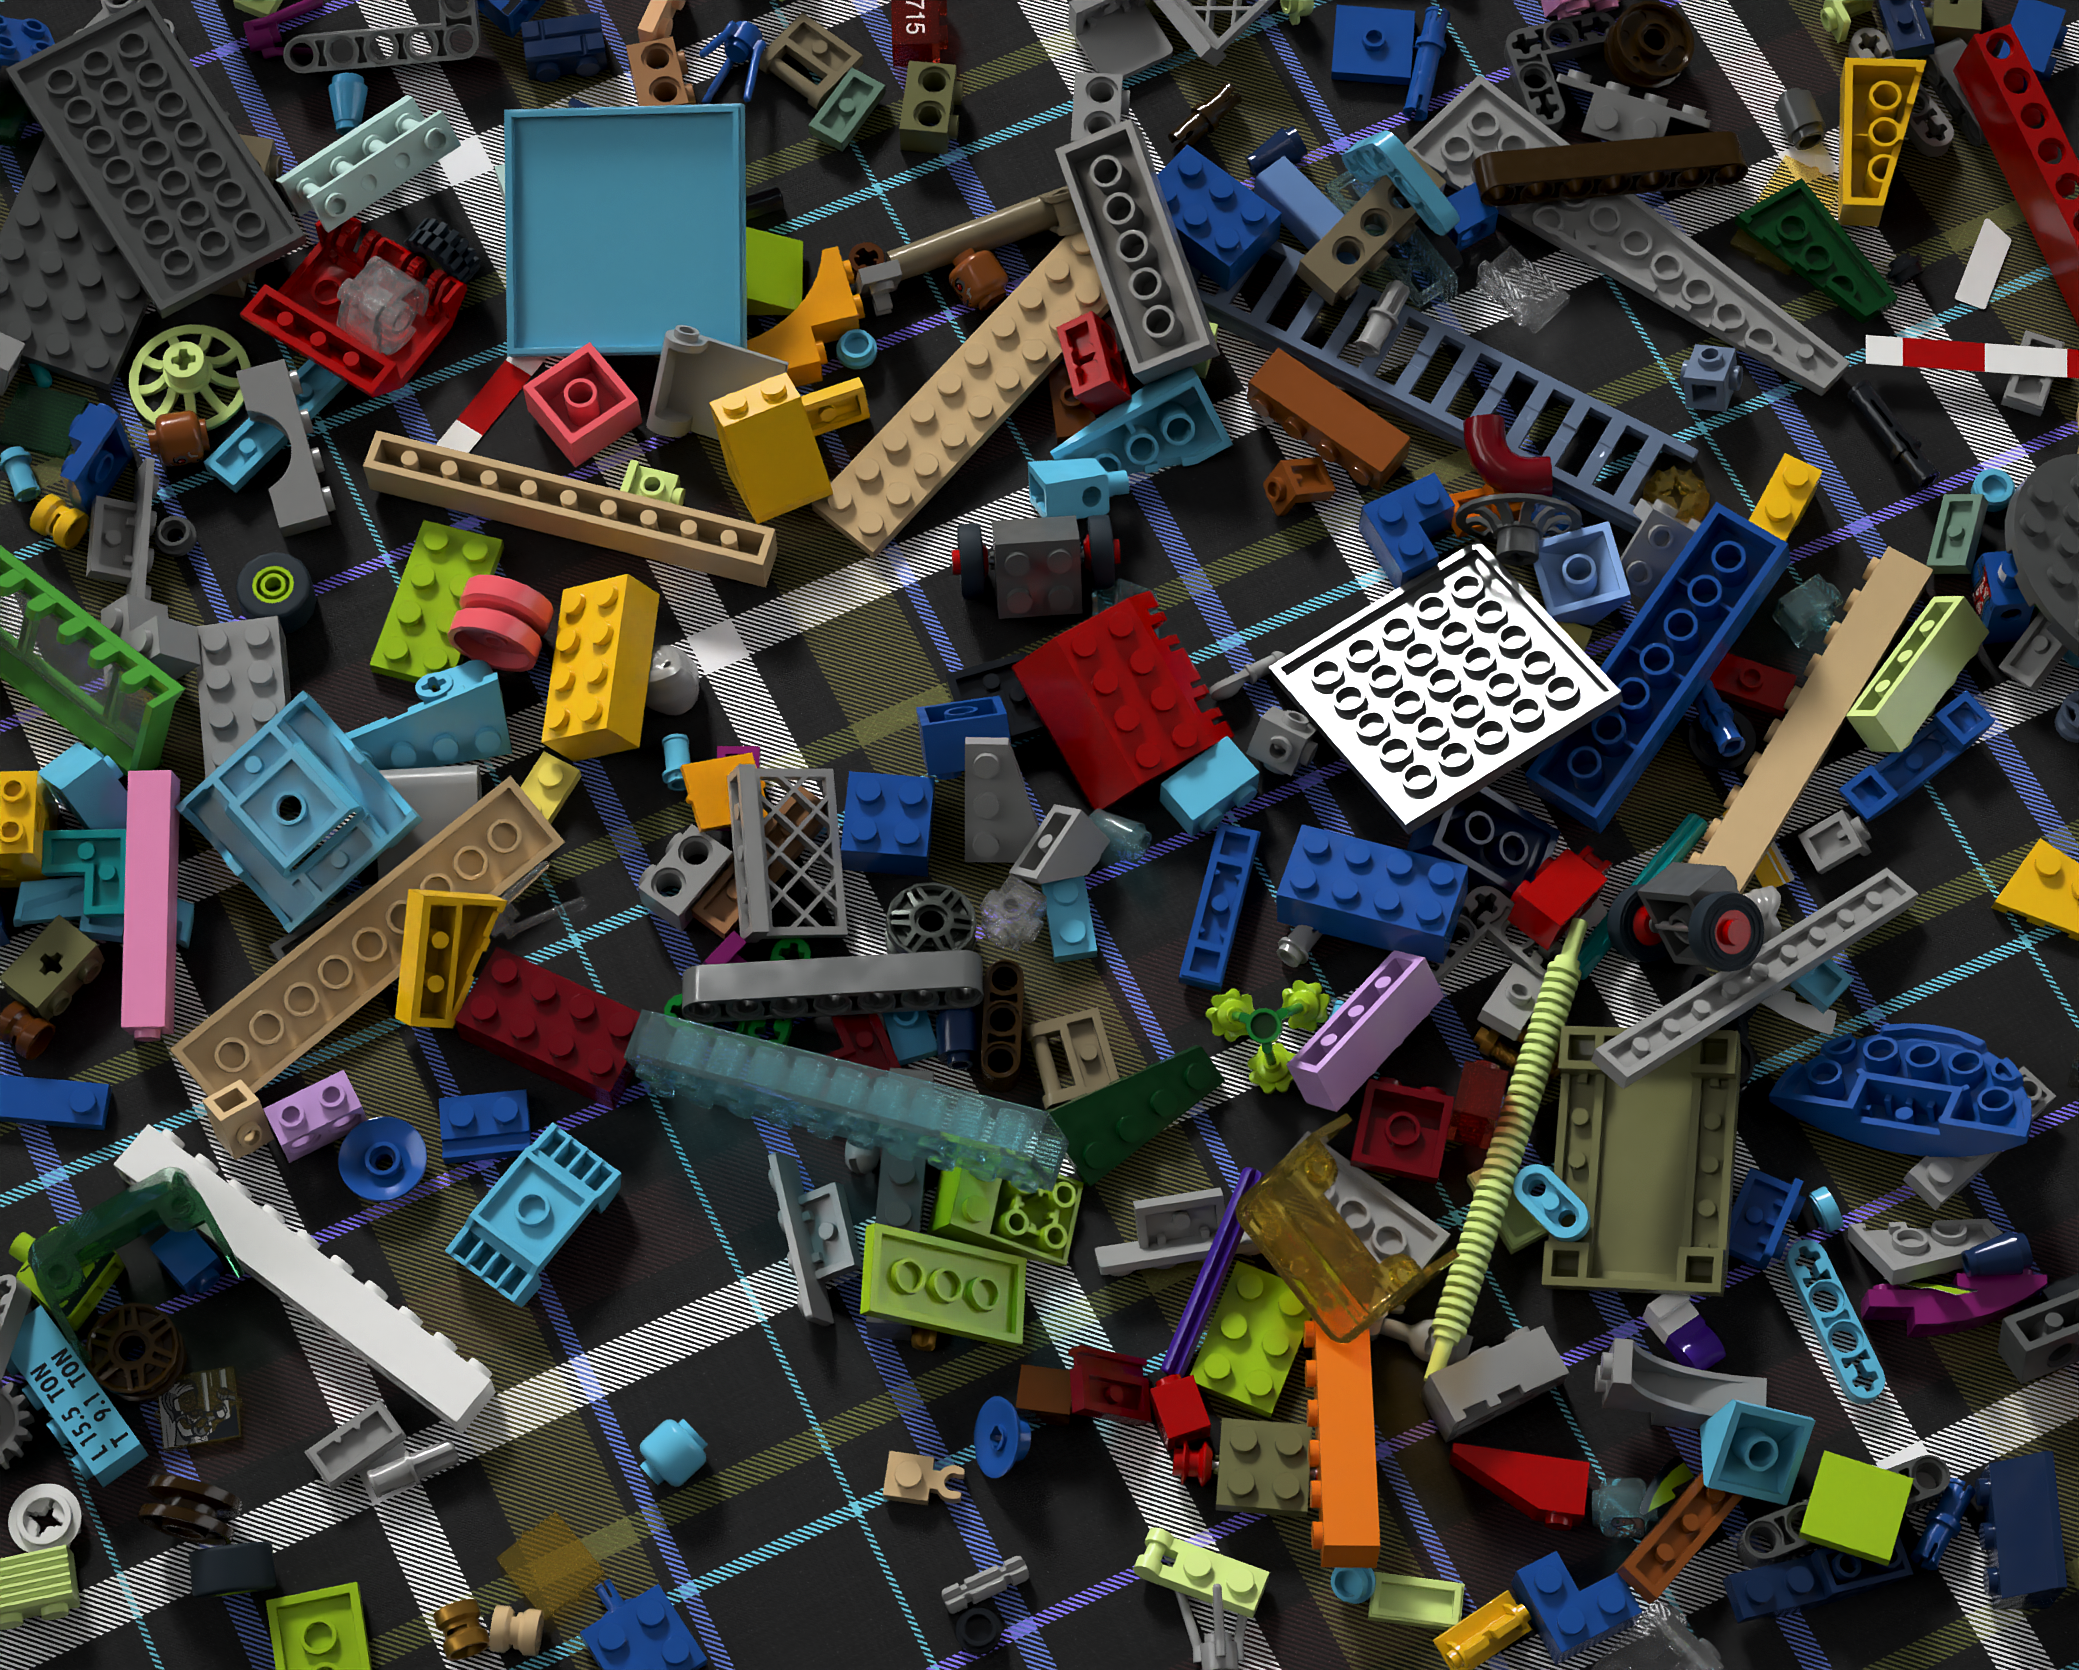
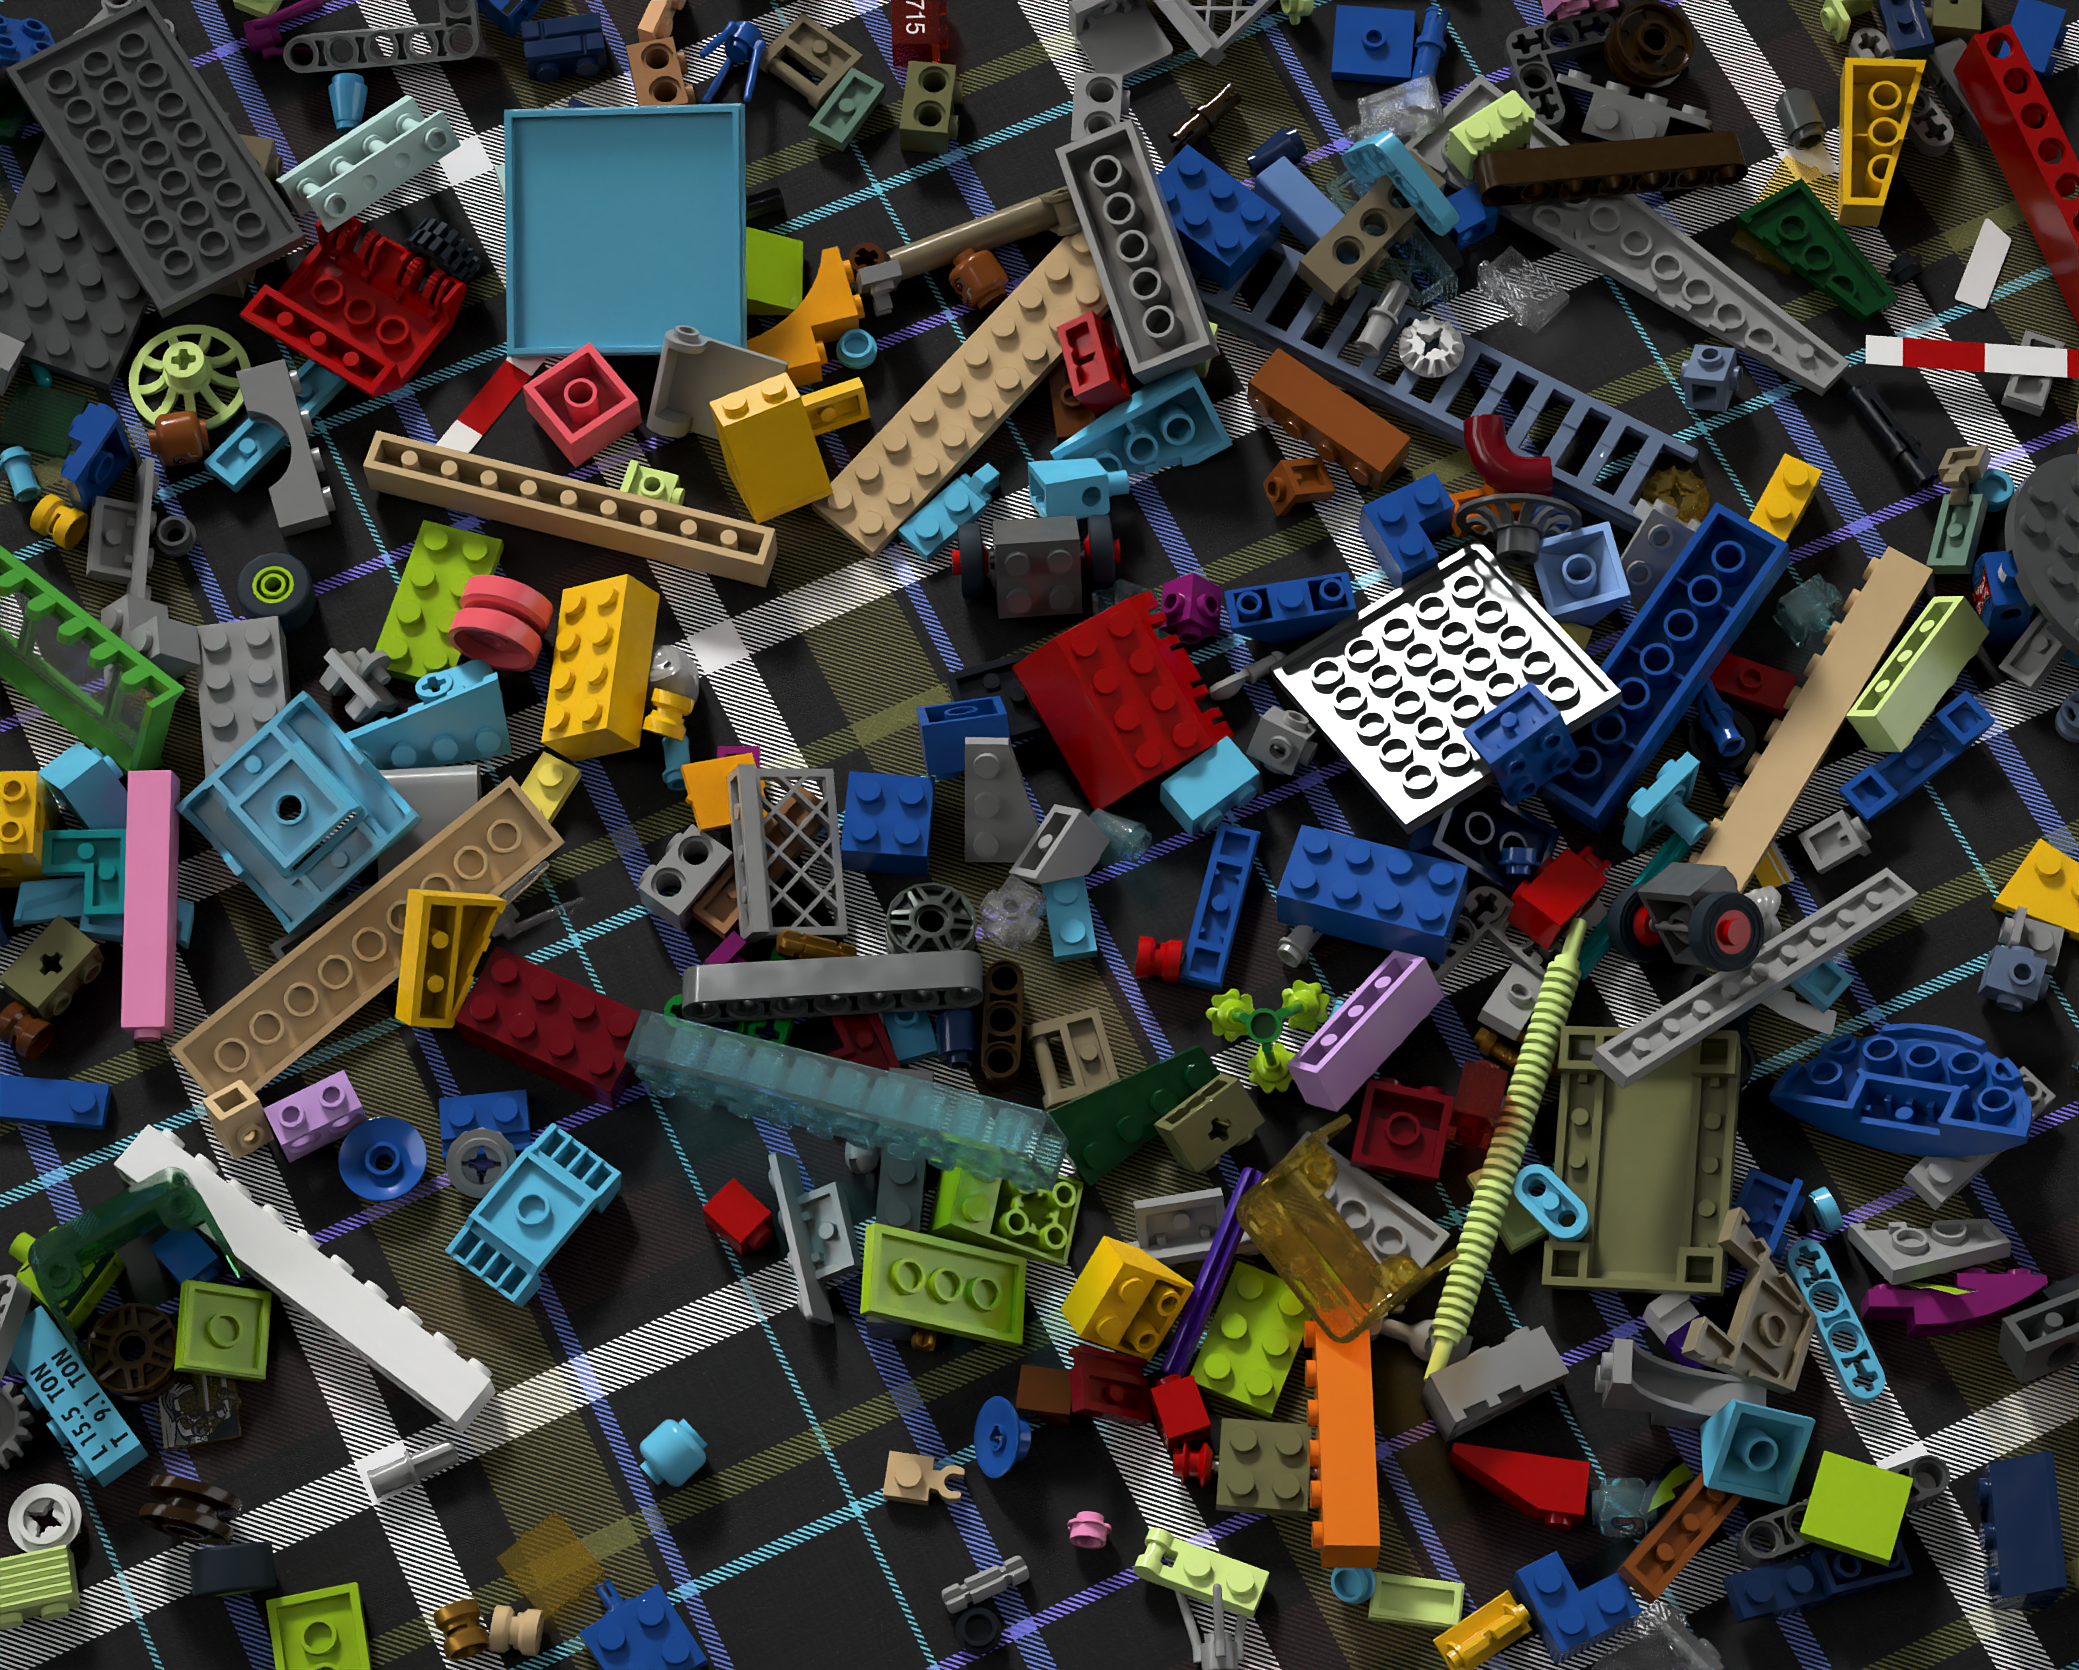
light grey plate [305,1399,407,1491] -> none
clear brick [336,256,429,355] -> none
blue pin [1910,1478,1976,1570] -> none
dark blue cone [1961,1231,2033,1277] -> none
none -> lime tile [174,1279,272,1383]
none -> light grey hips [319,648,399,723]
none -> light grey gear [446,1127,517,1198]
none -> yellow wheel [642,688,695,742]
none -> red brick [702,1177,774,1257]
none -> pearl gold axle [776,929,857,959]
none -> medium azure hinge [898,463,1000,562]
none -> yellow slope [1060,1236,1195,1361]
none -> bright pink plate [1067,1511,1112,1549]
none -> red wheel [1135,936,1183,983]
none -> olive brick [1153,1073,1265,1173]
none -> magenta brick [1159,573,1222,644]
none -> blue slope [1224,571,1357,644]
none -> clear bracket [1344,74,1446,142]
none -> white gear [1399,315,1465,378]
none -> yellowish green brick [1445,90,1535,180]
none -> blue bracket [1462,681,1580,807]
none -> blue plate [1498,847,1541,877]
none -> medium azure plate [1622,751,1709,854]
none -> dark tan wing [1681,1207,1817,1395]
none -> dark tan plate [1938,445,1991,505]
none -> sand blue brick [1977,945,2050,1012]
none -> light grey bracket [1998,906,2065,973]

